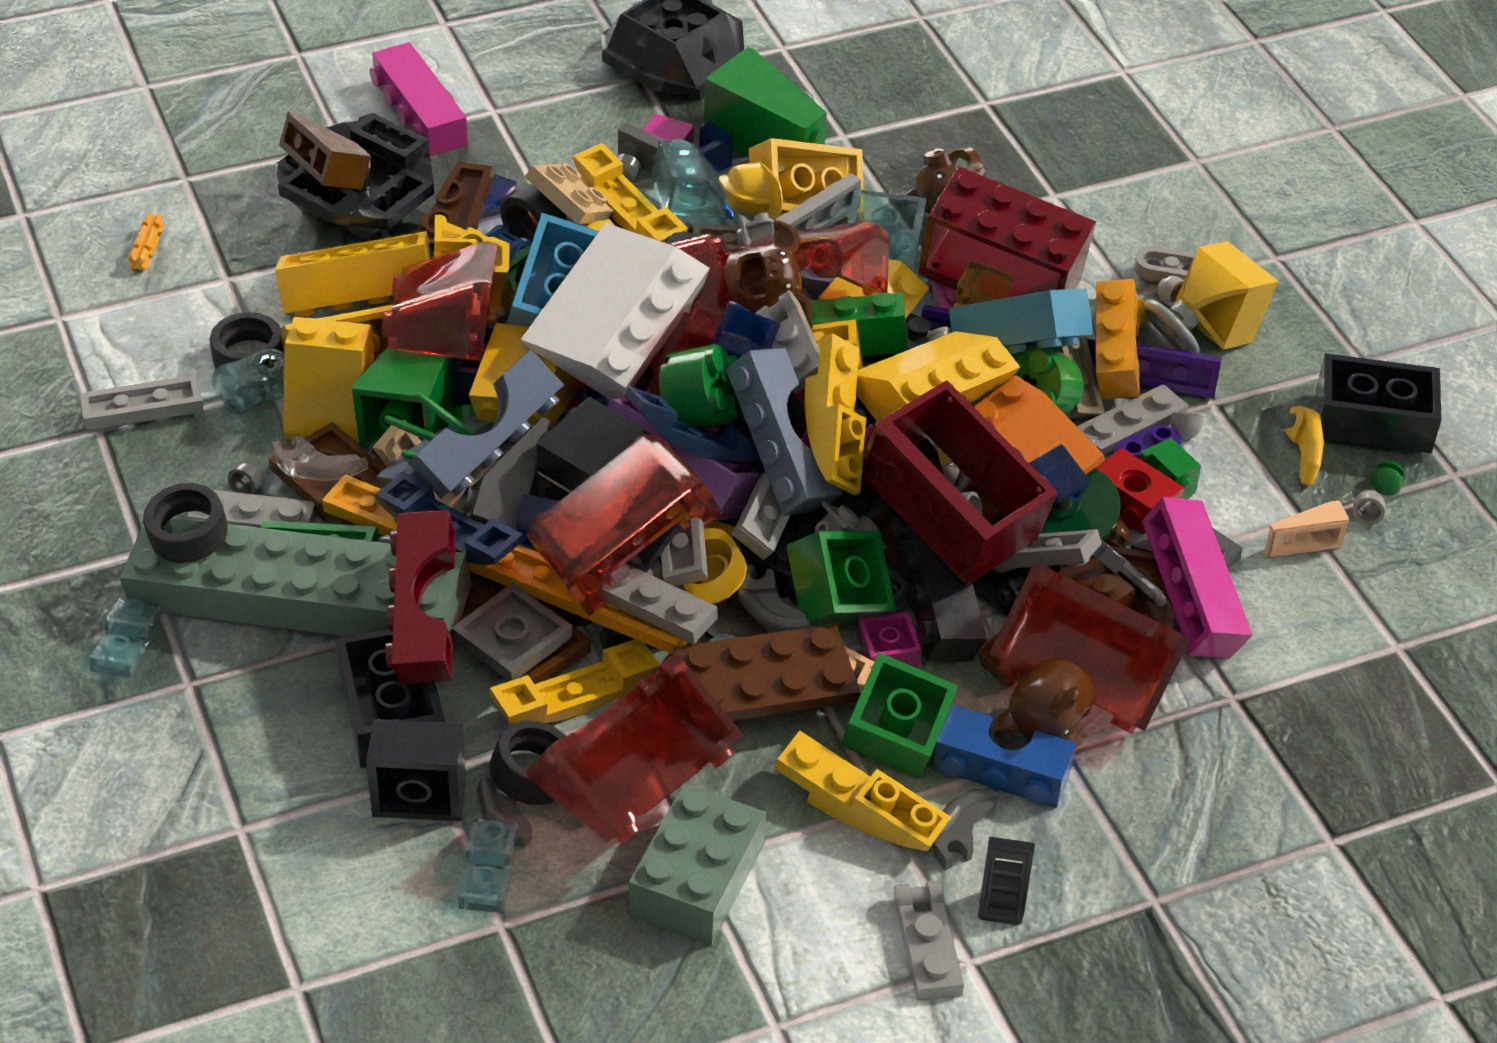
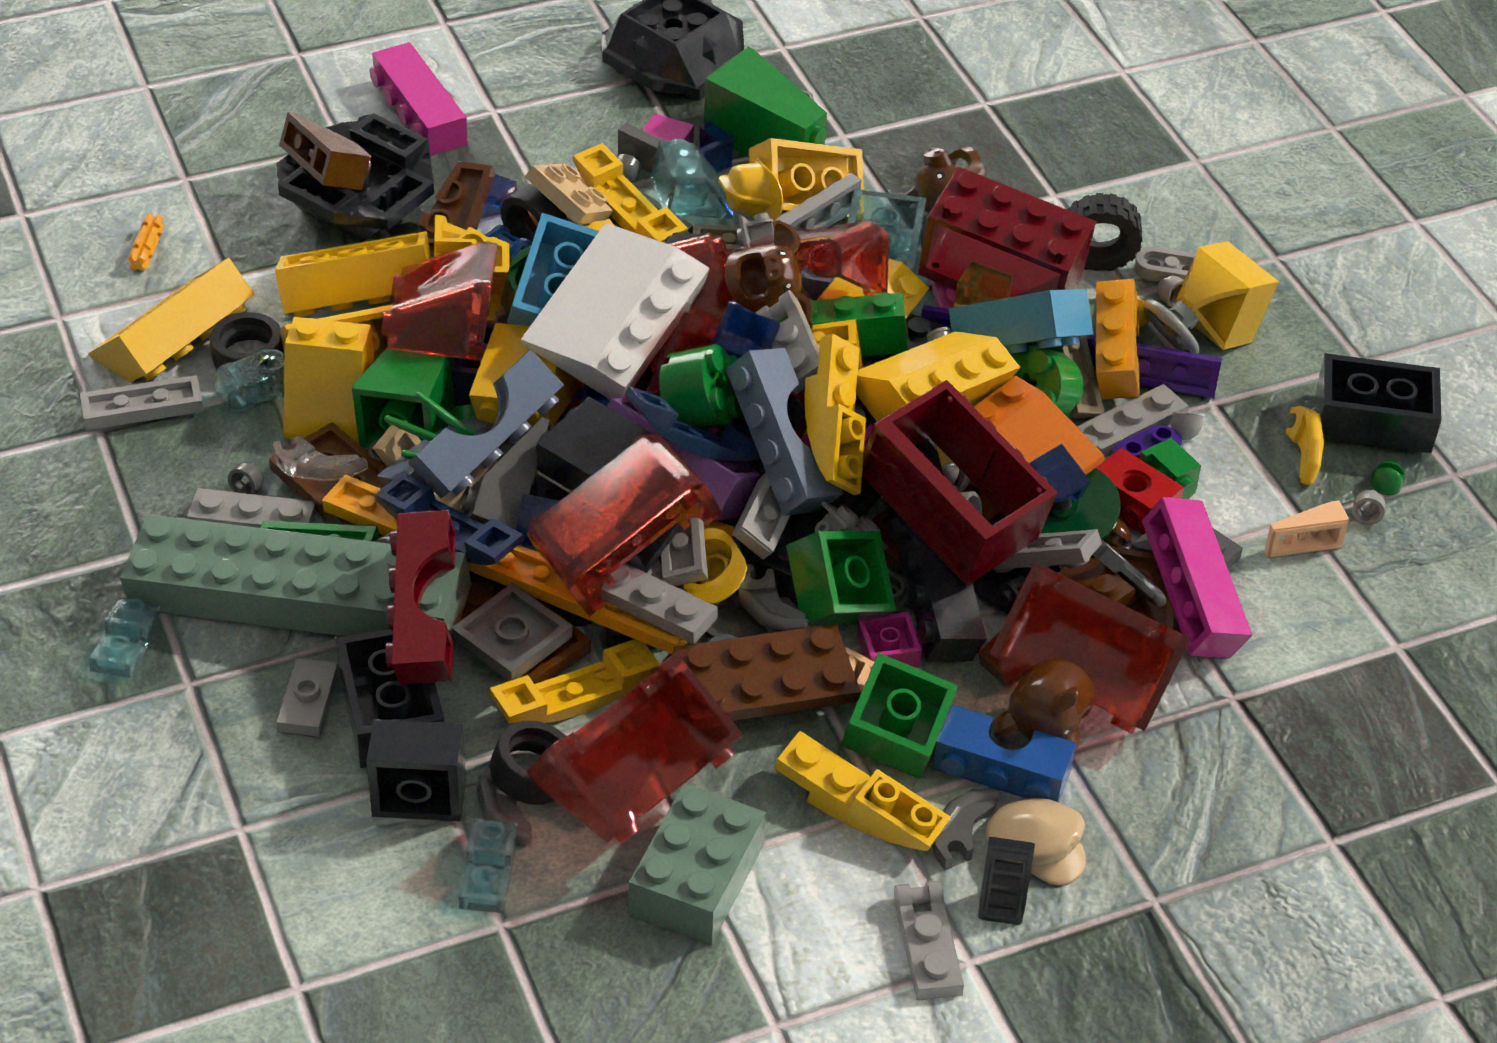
black tyre [143,483,228,563] -> none
none -> yellow slope [88,258,255,383]
none -> light grey plate [276,658,339,737]
none -> tan piece [985,798,1086,886]
none -> black tyre [1067,193,1143,271]

